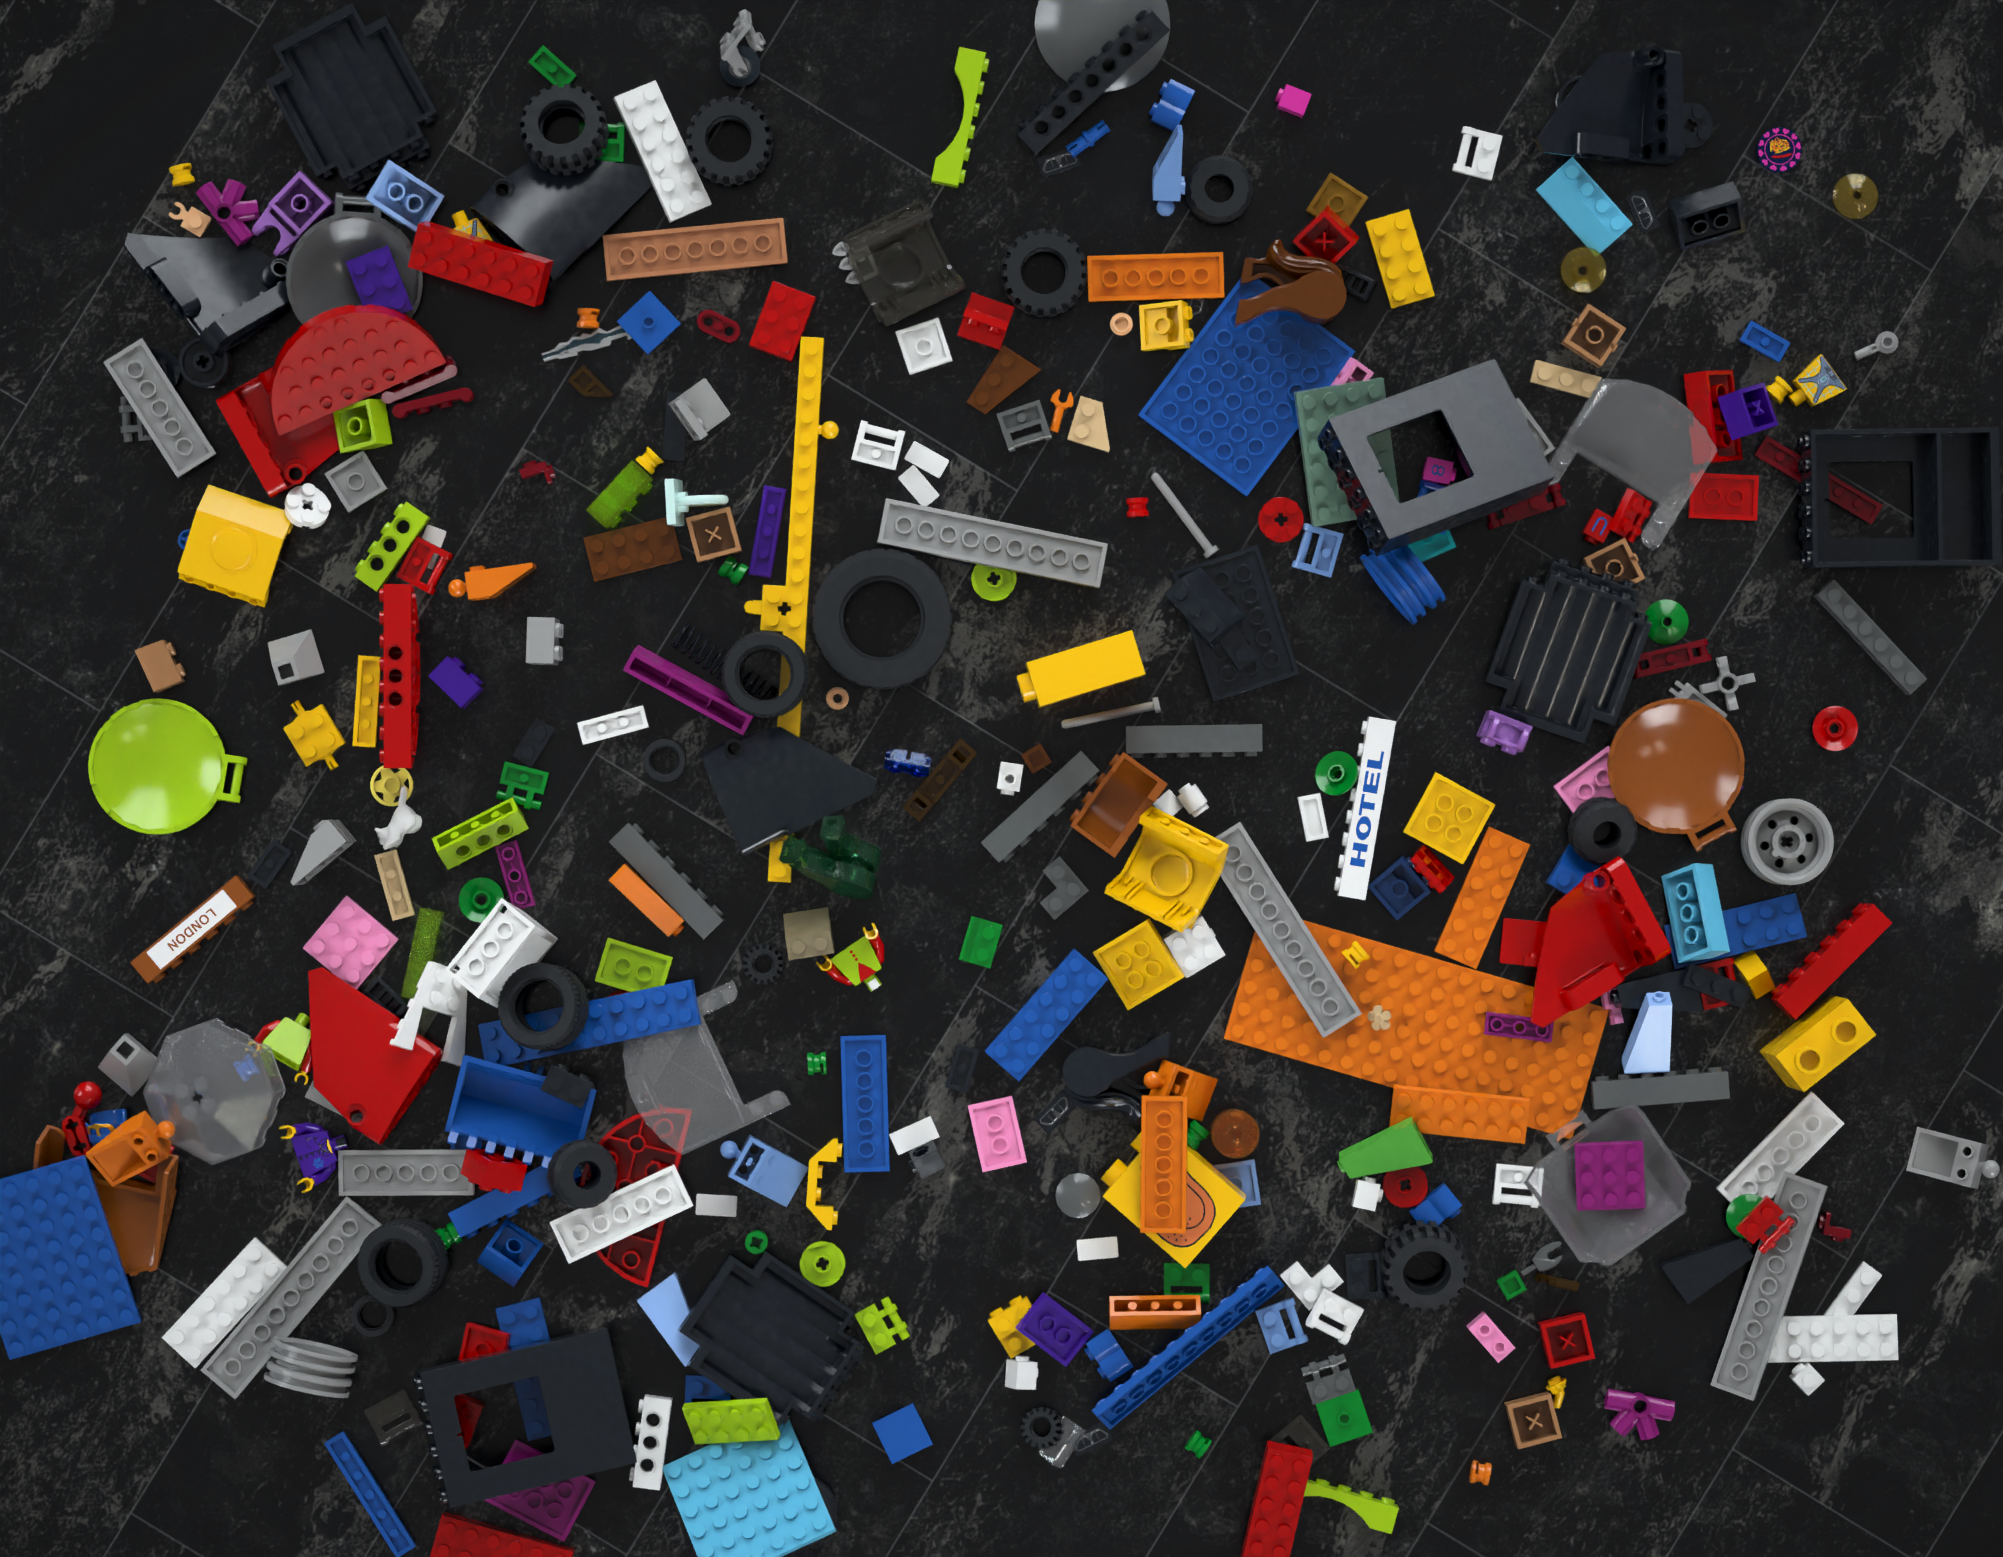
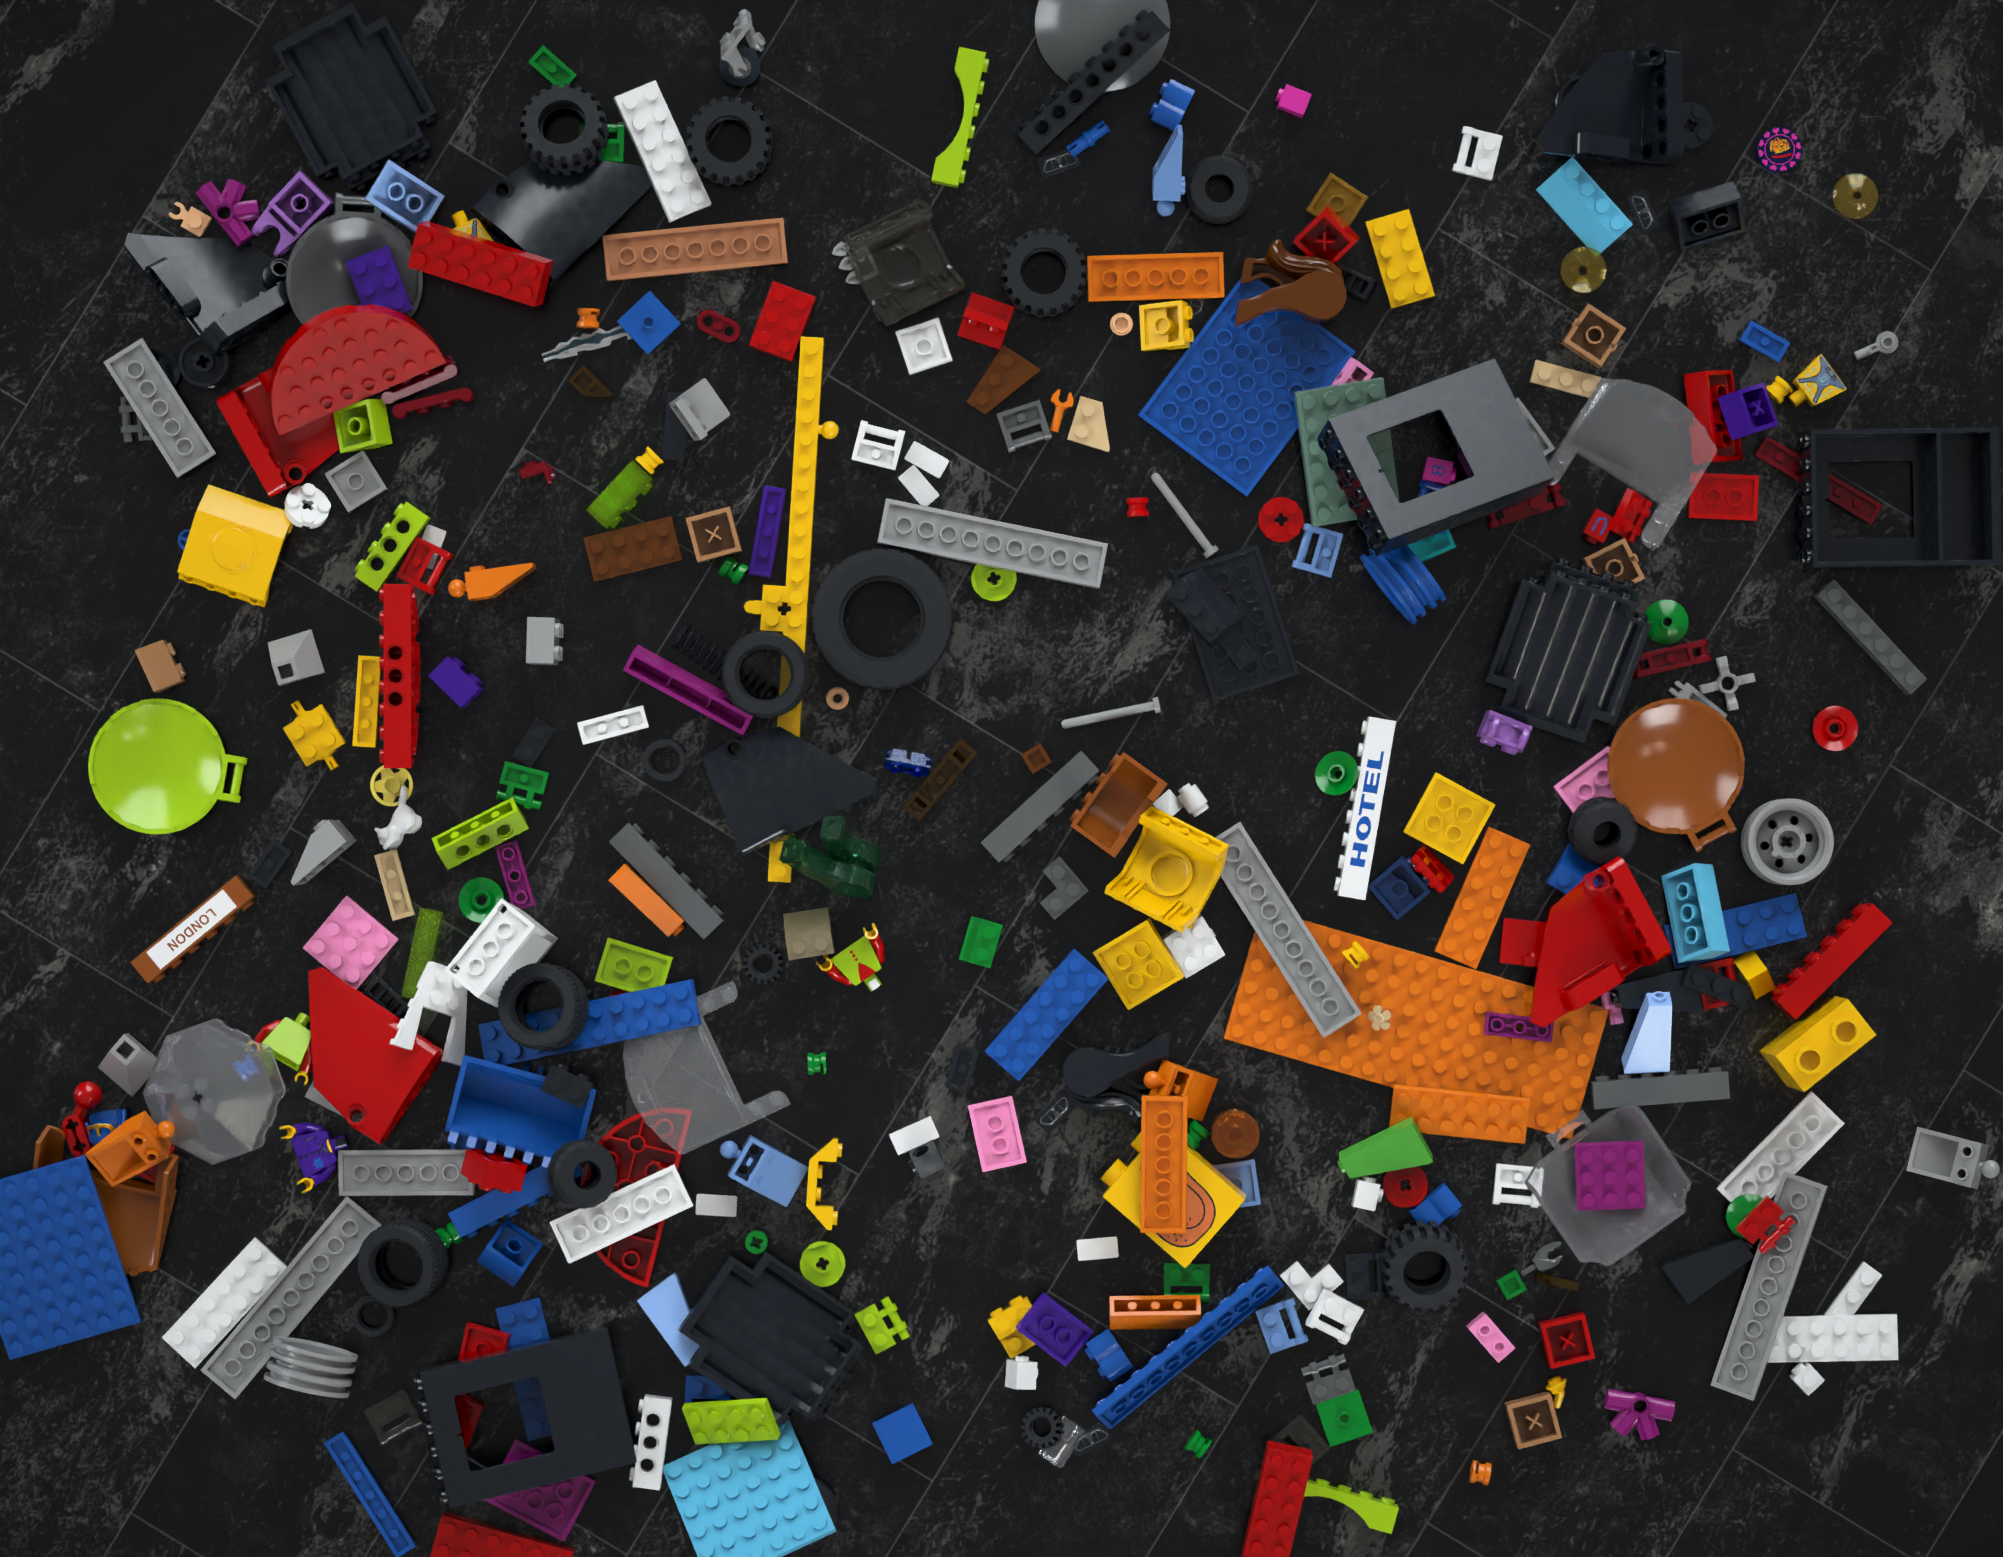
yellow wheel [169,163,195,186] -> none
light aqua tile [665,478,729,527] -> none
blue plate [840,1035,890,1173] -> none
white brick [997,762,1023,796] -> none
yellow brick [1017,630,1145,708] -> none
dark grey dish [1055,1173,1101,1218] -> none
dark grey brick [1125,724,1263,758] -> none
white tile [1297,793,1329,842] -> none
dark red bracket [1817,1211,1851,1242] -> none

